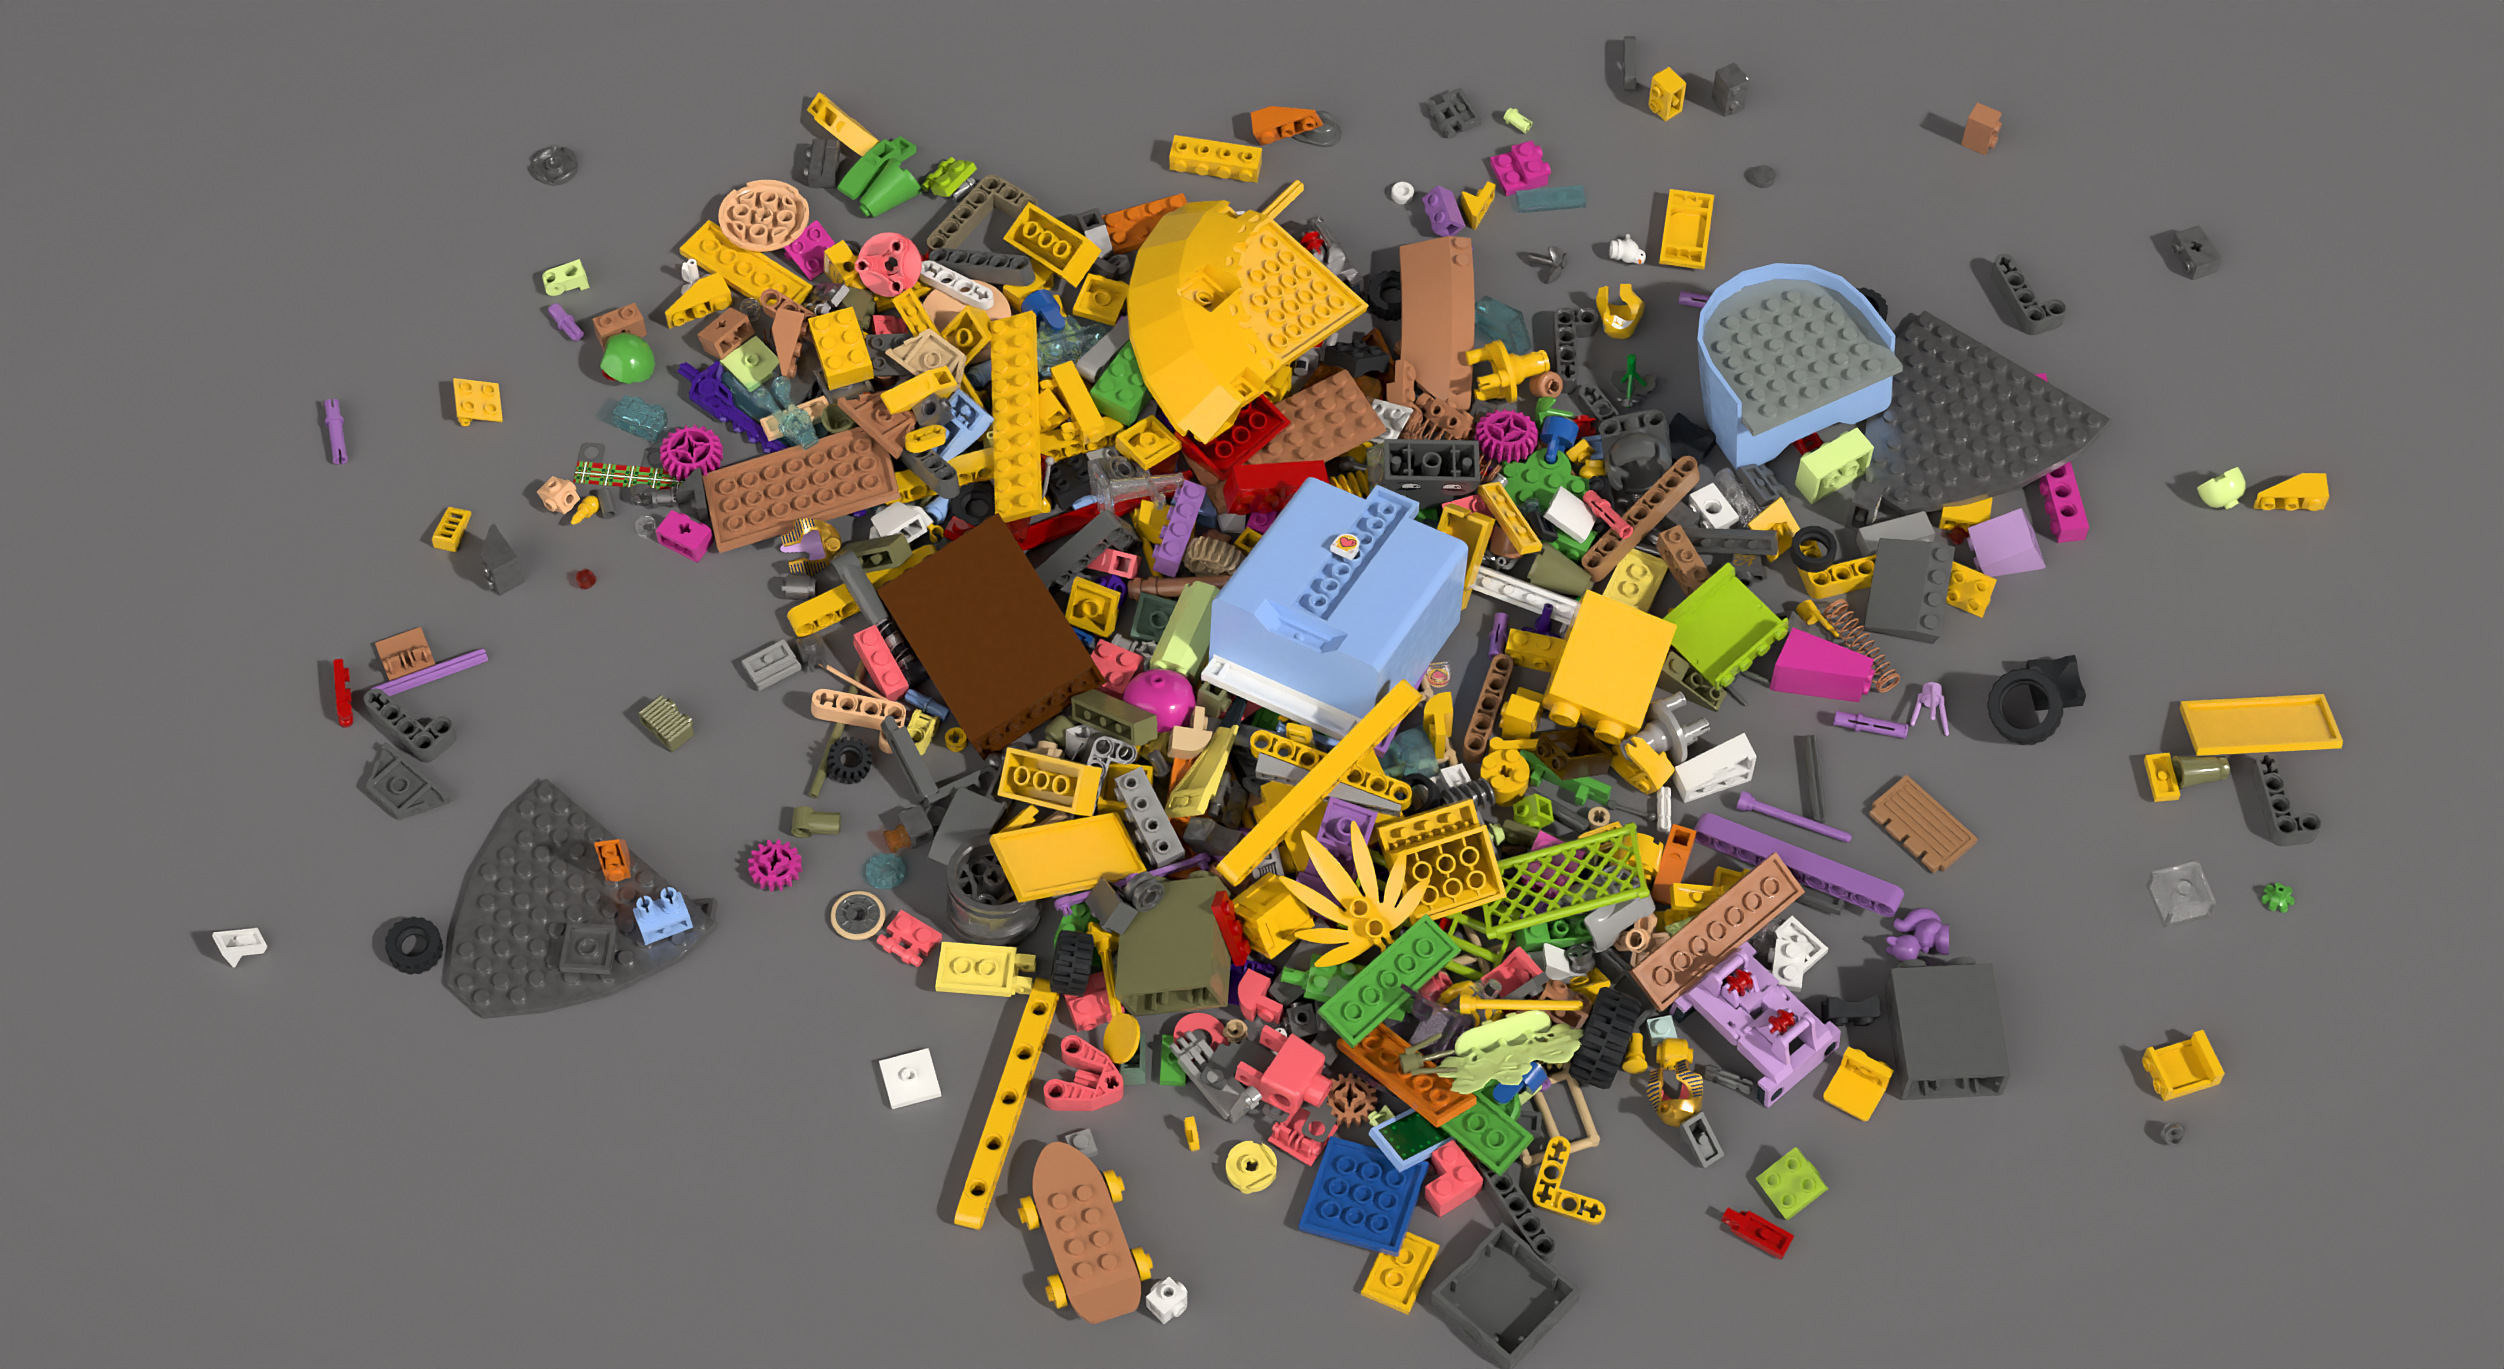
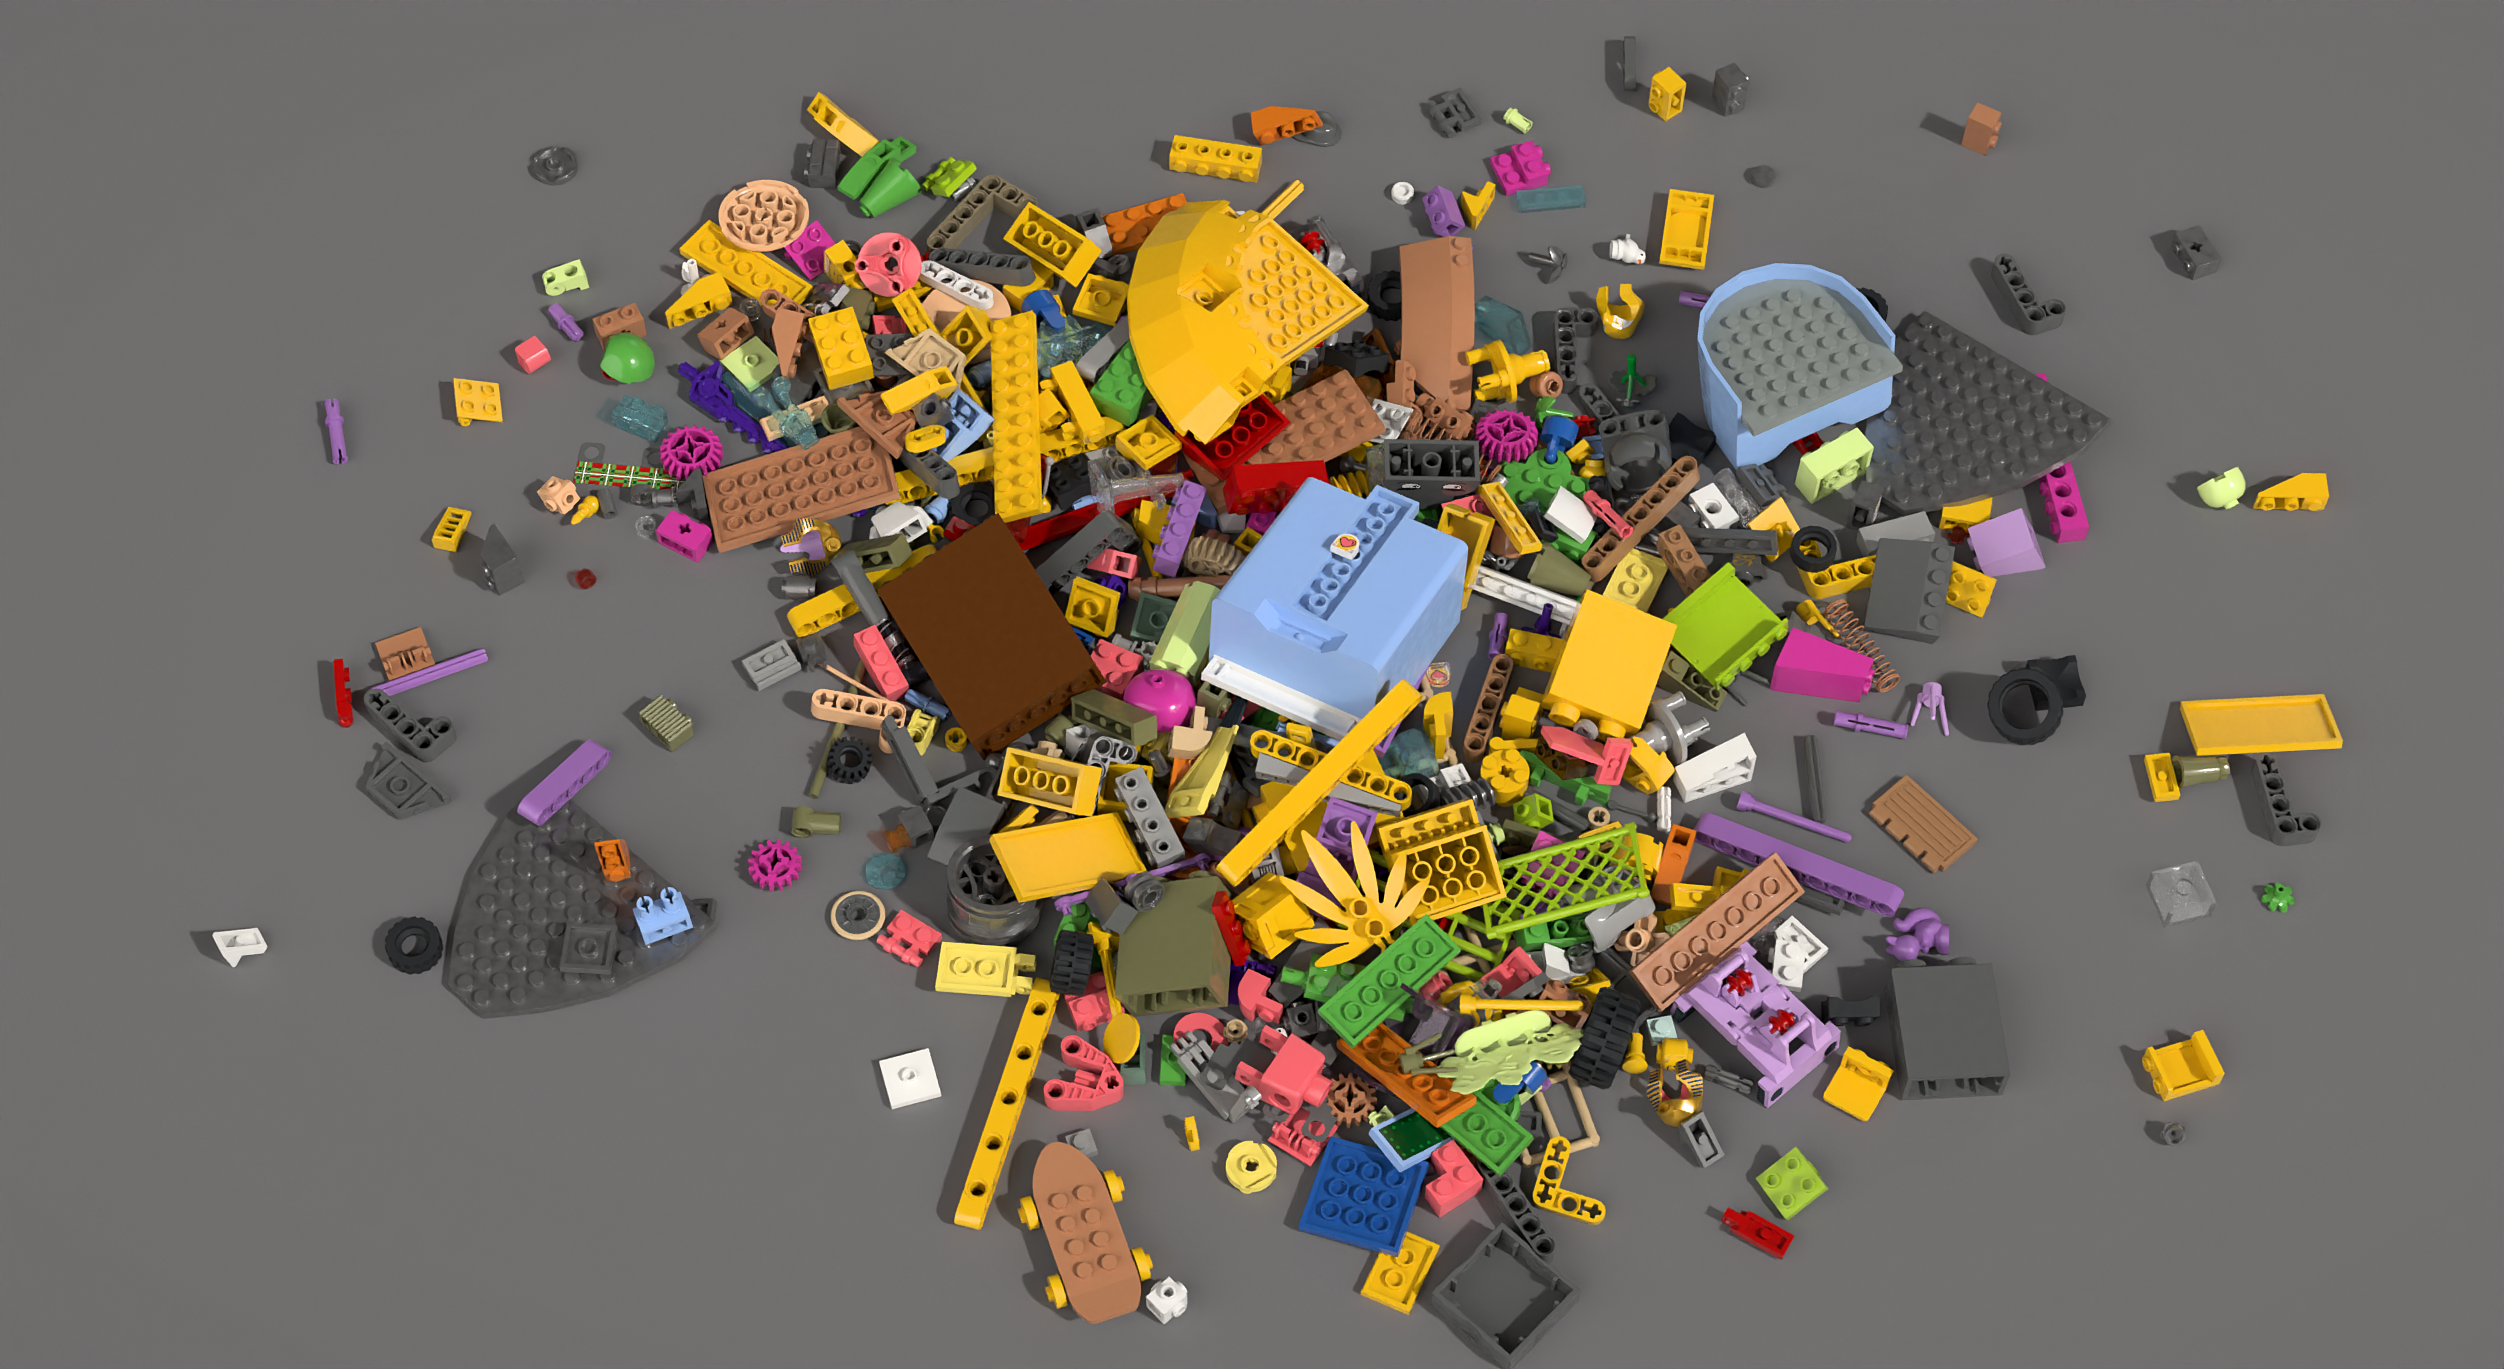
none -> coral piece [515,336,551,374]
none -> medium lavender beam [517,739,612,826]
none -> coral piece [1541,726,1633,785]
none -> light grey tile [1573,719,1599,740]

